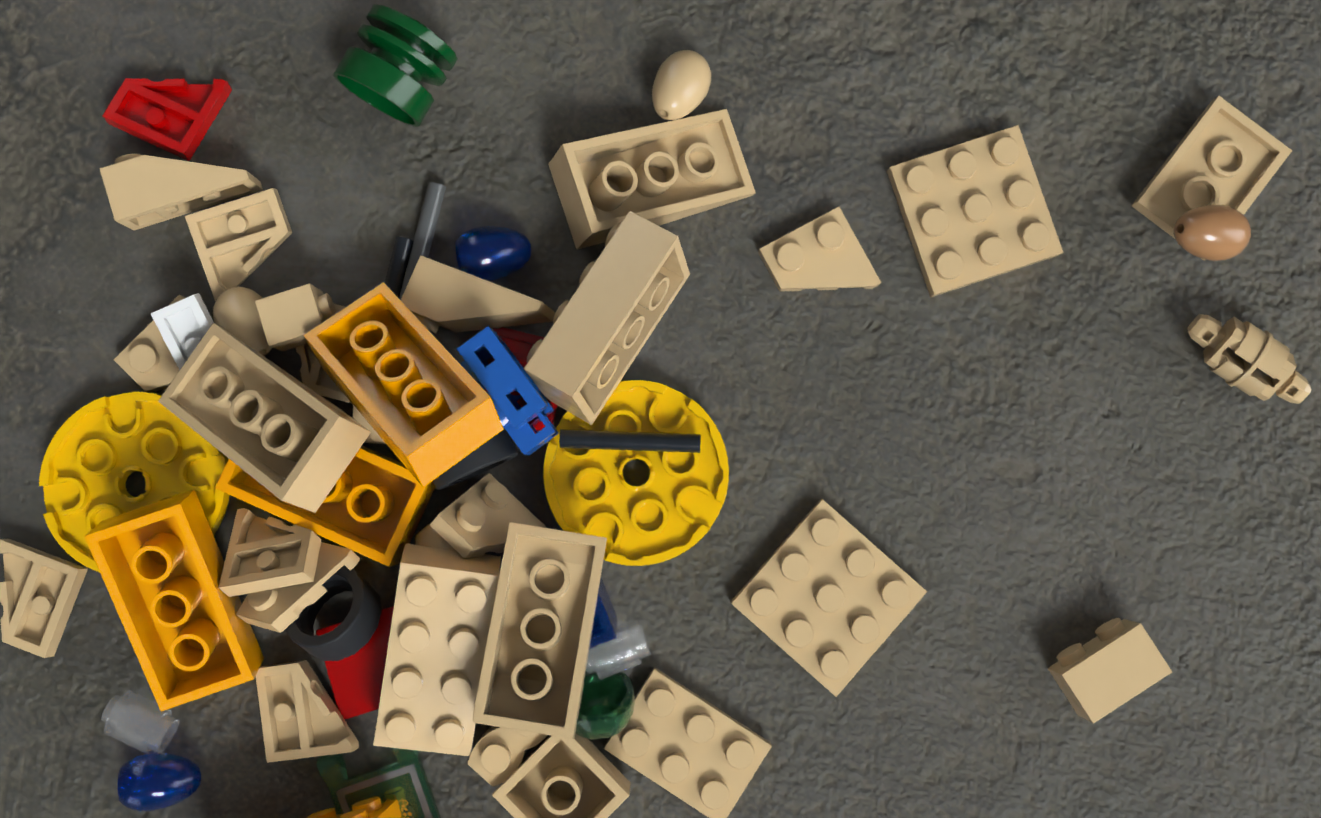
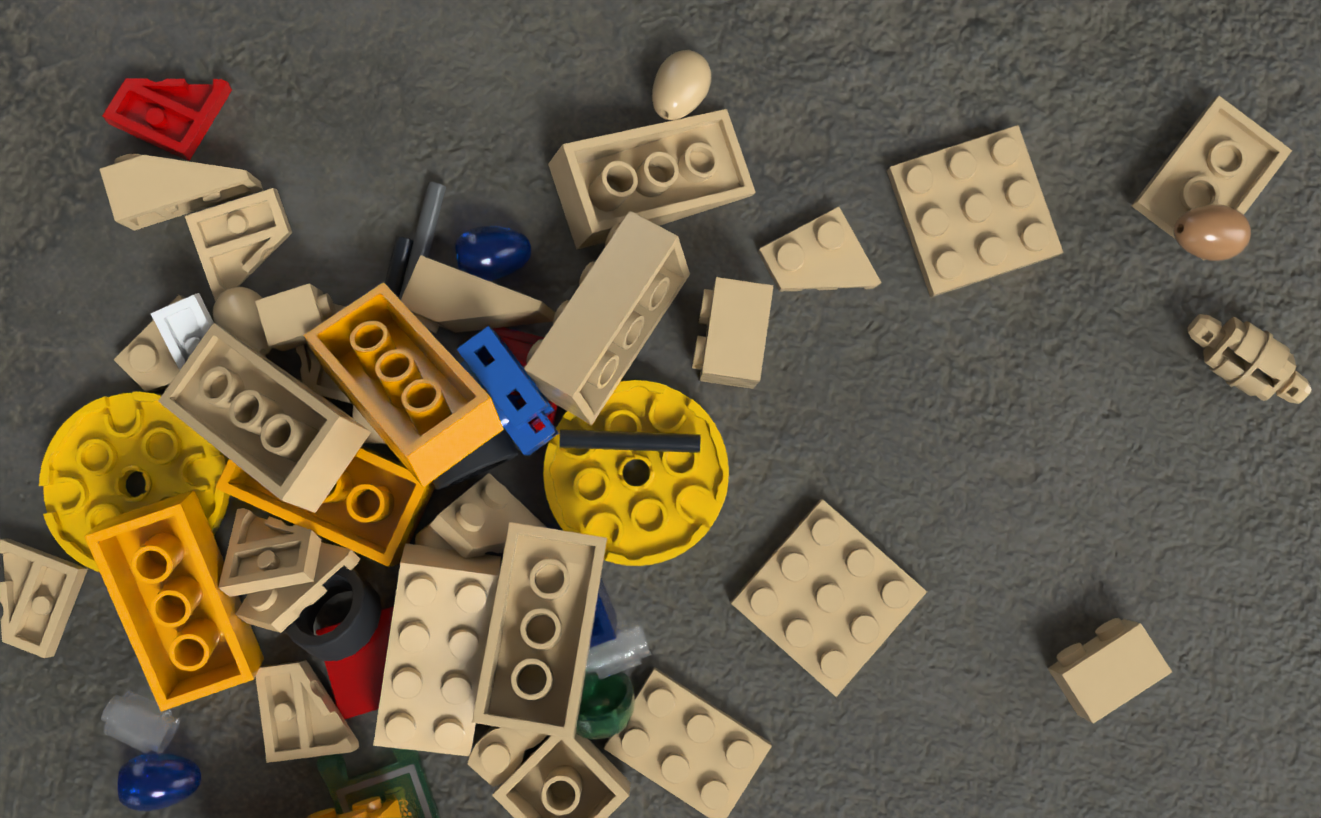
dark green wheel [333,4,458,127] -> none
none -> tan brick [692,277,774,389]

